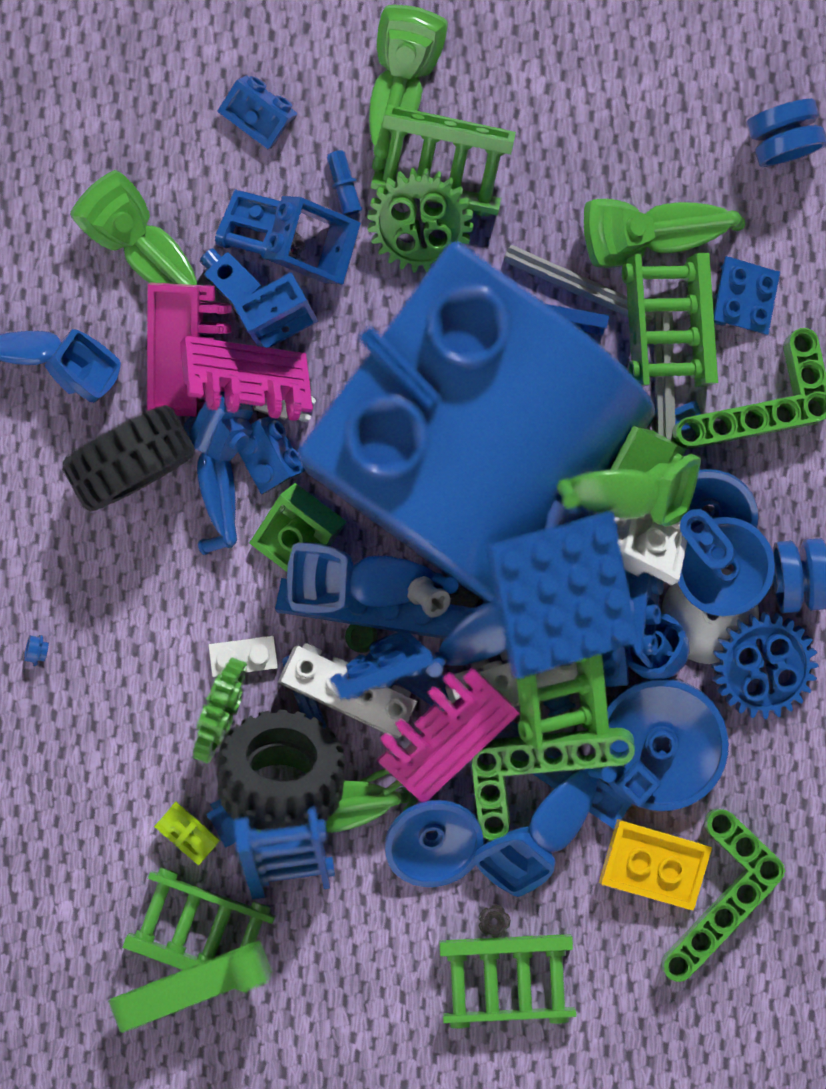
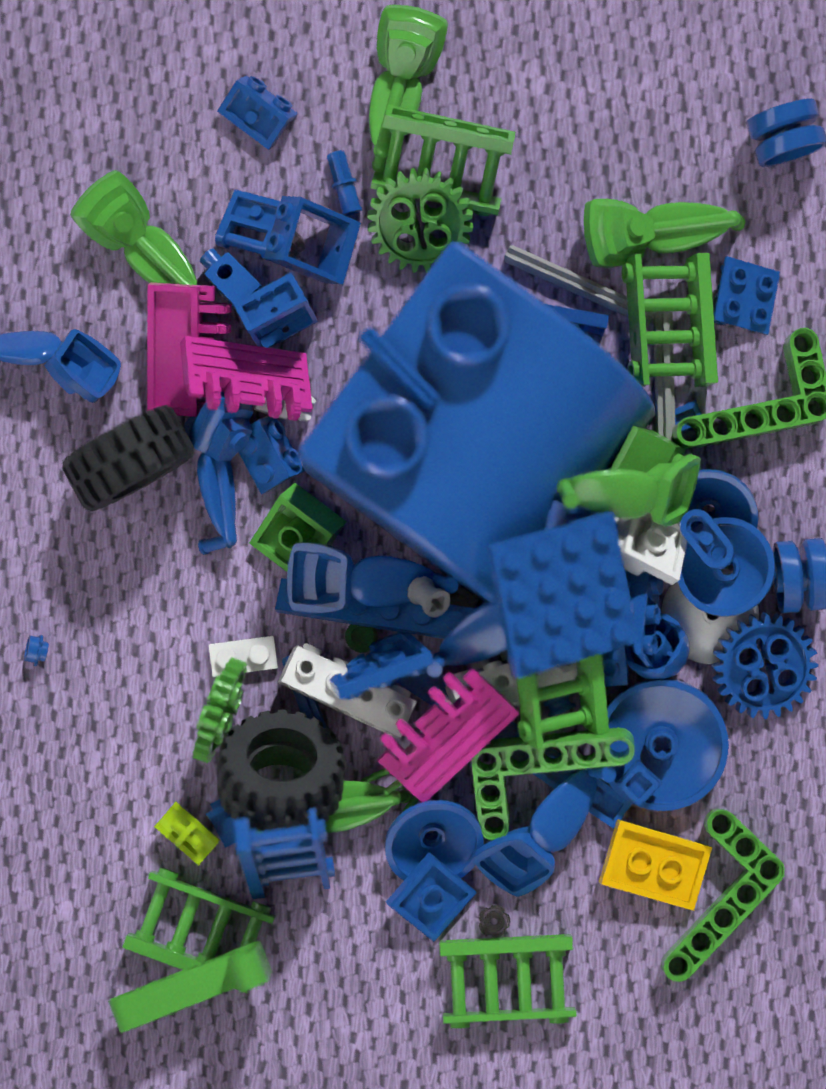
none -> blue plate [386,852,477,942]

